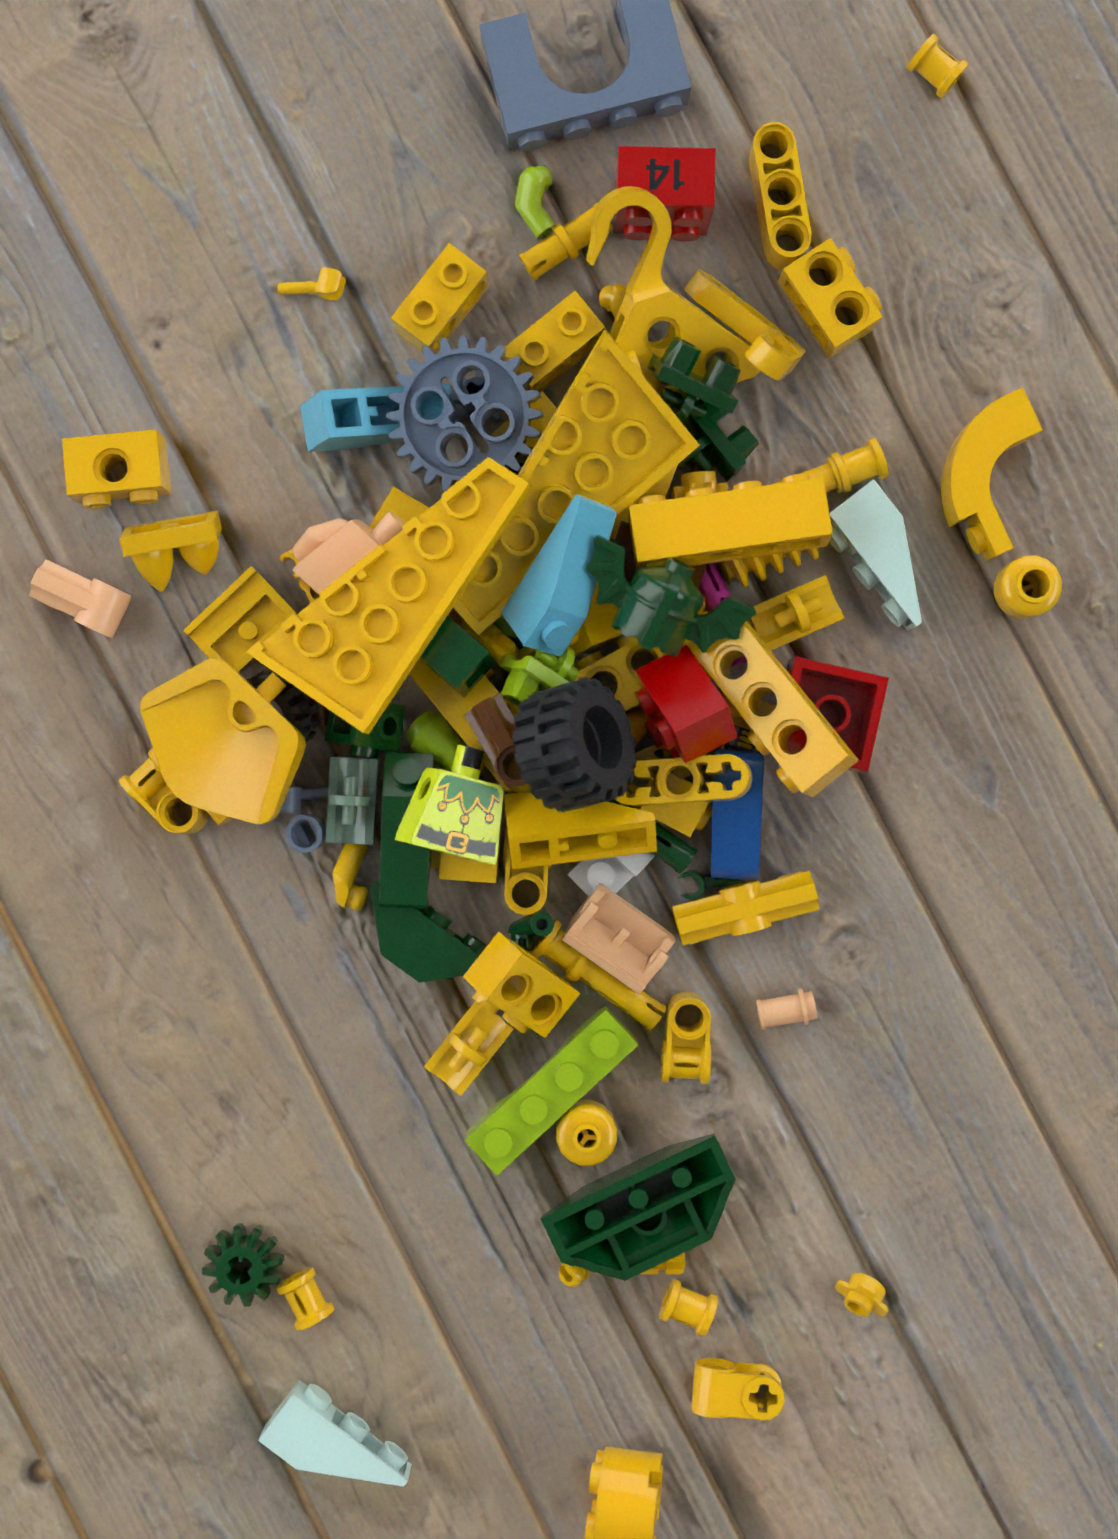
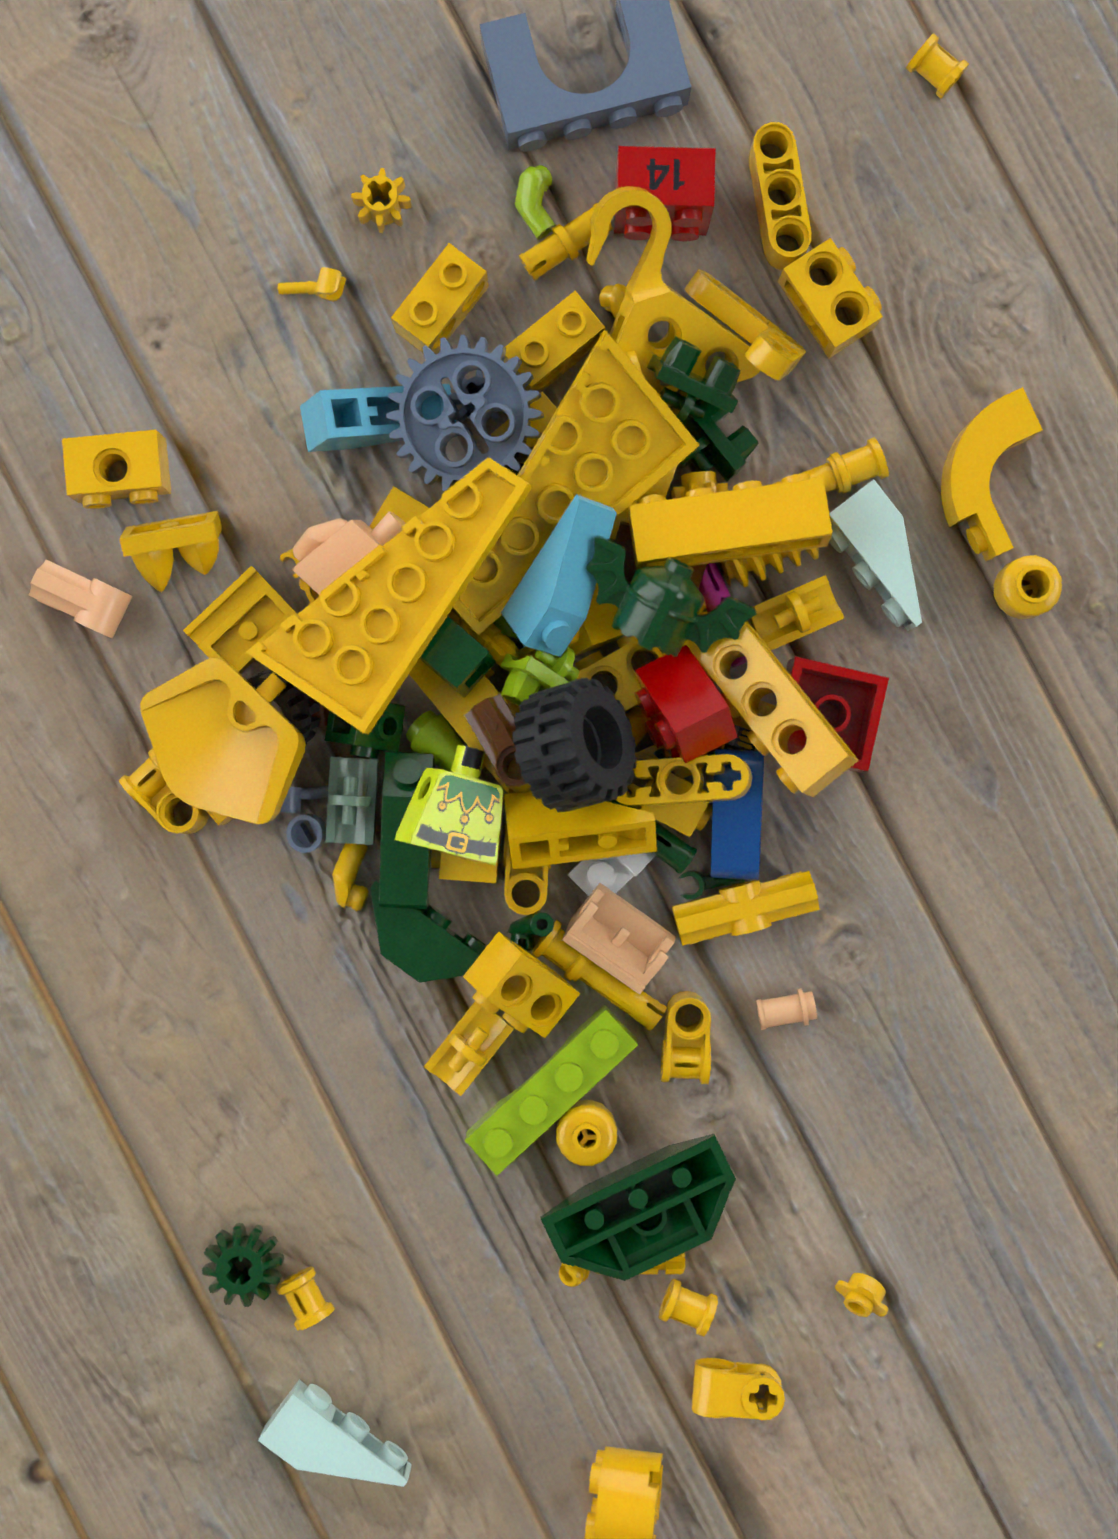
none -> yellow gear [351,168,412,233]

